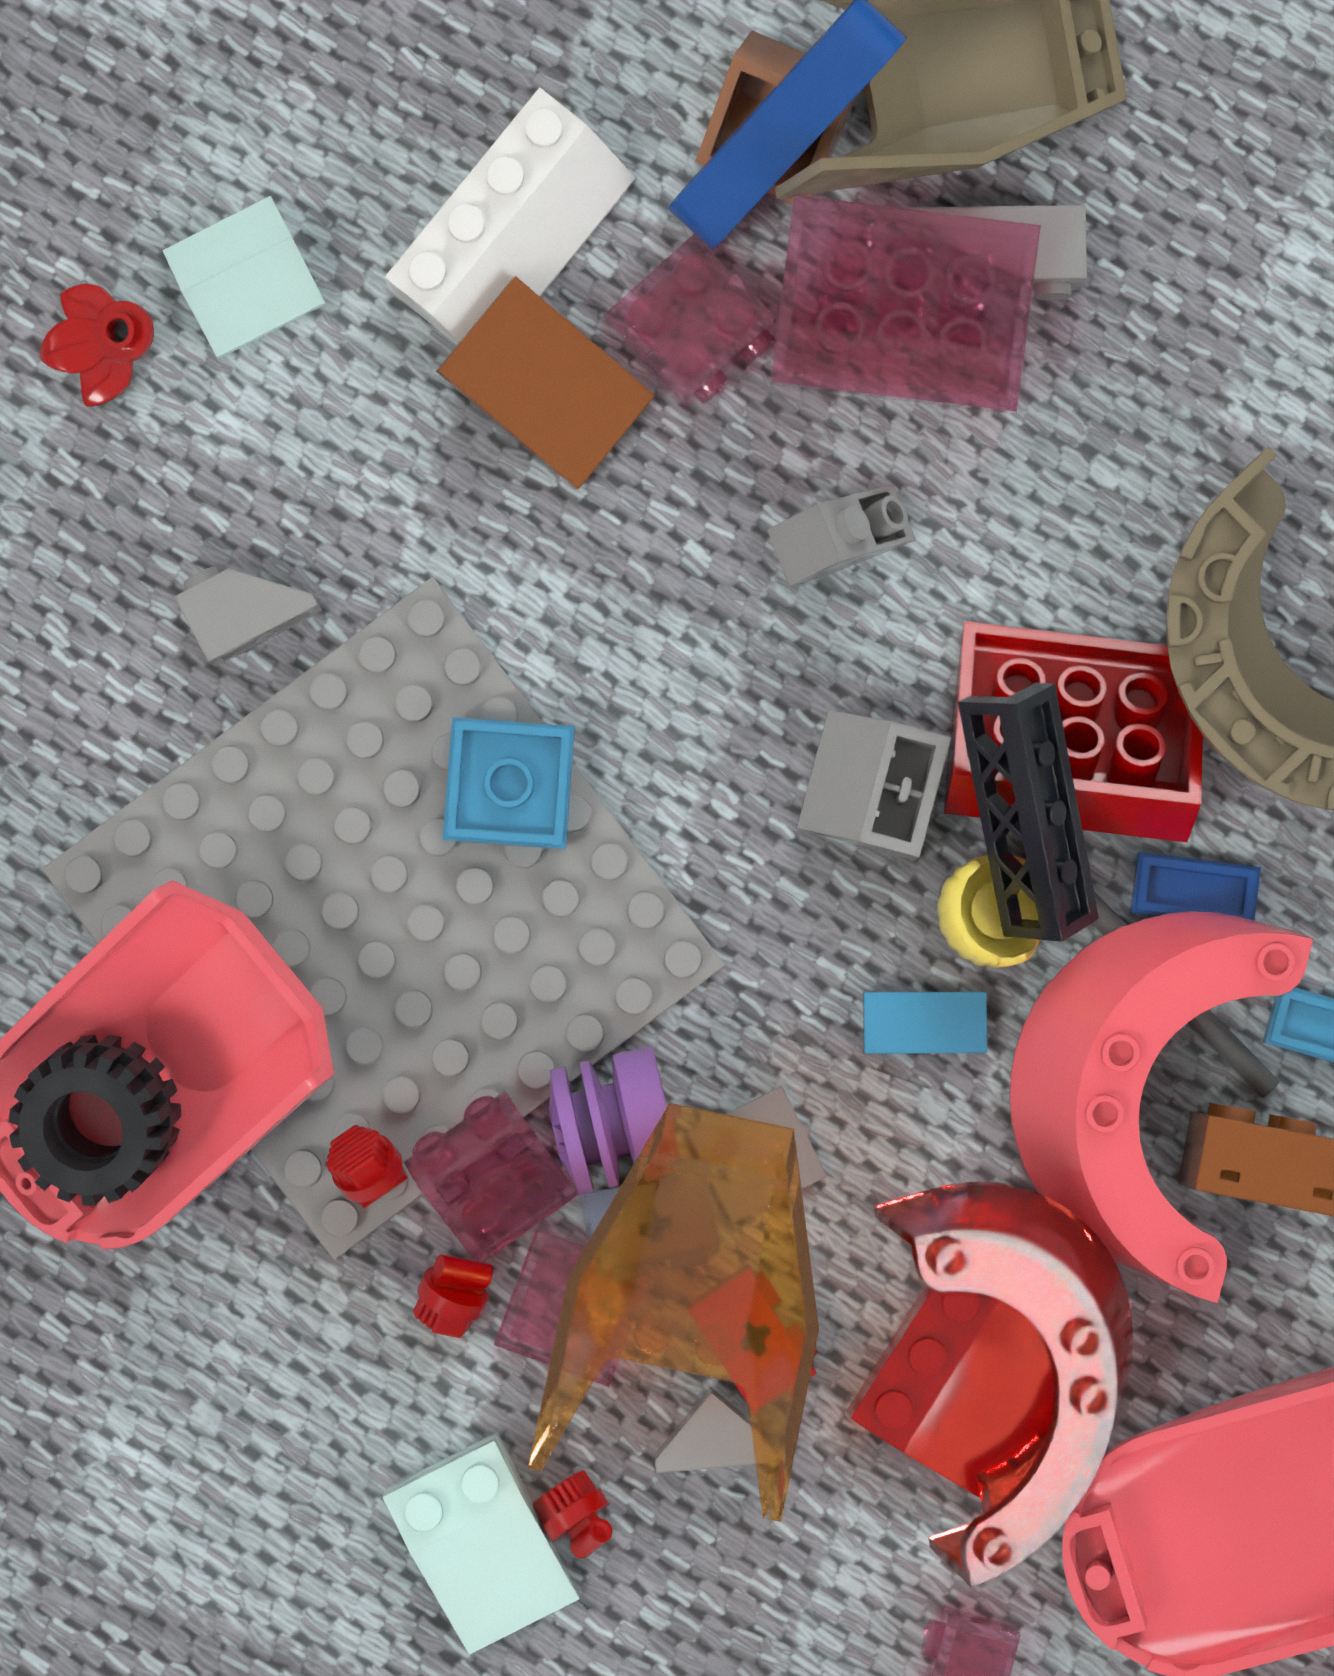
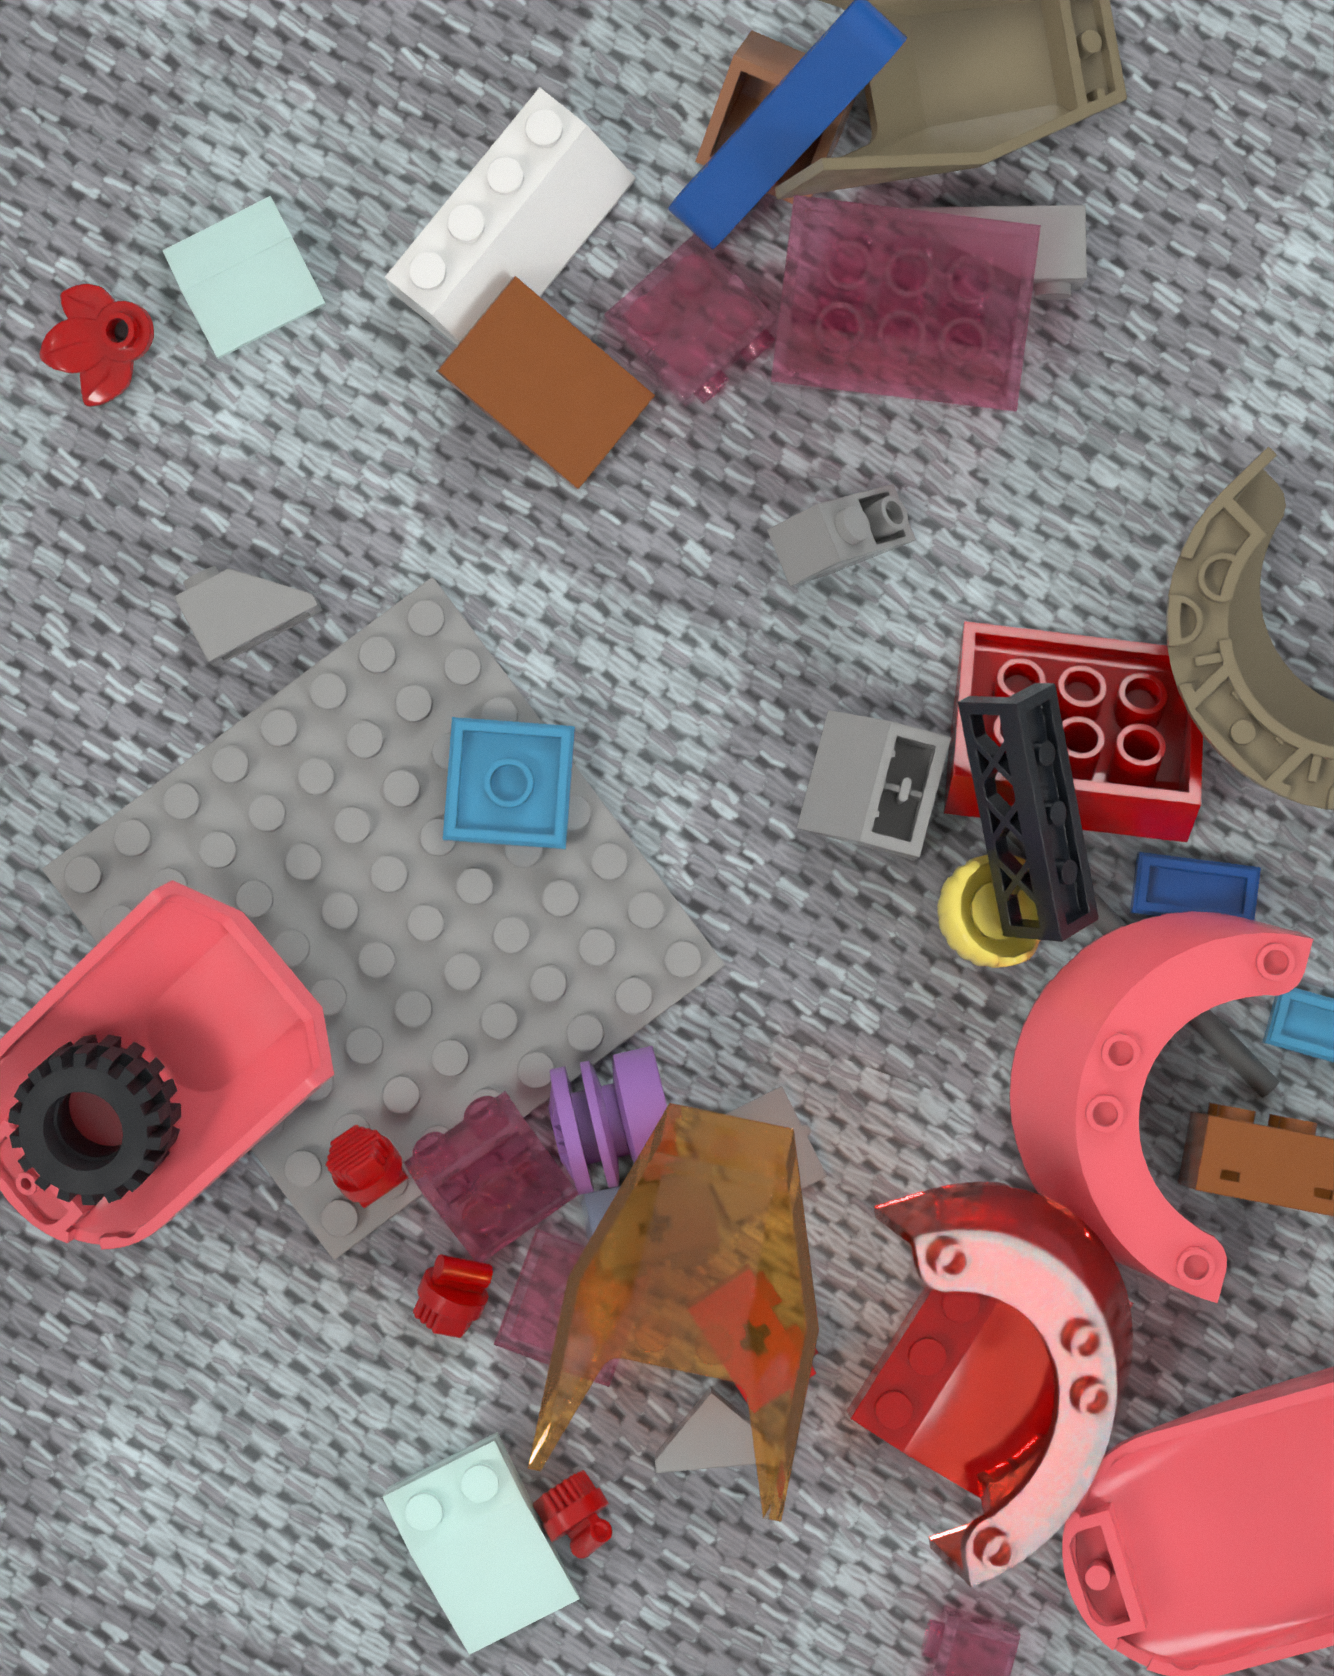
dark azure tile [863,992,987,1054] -> none

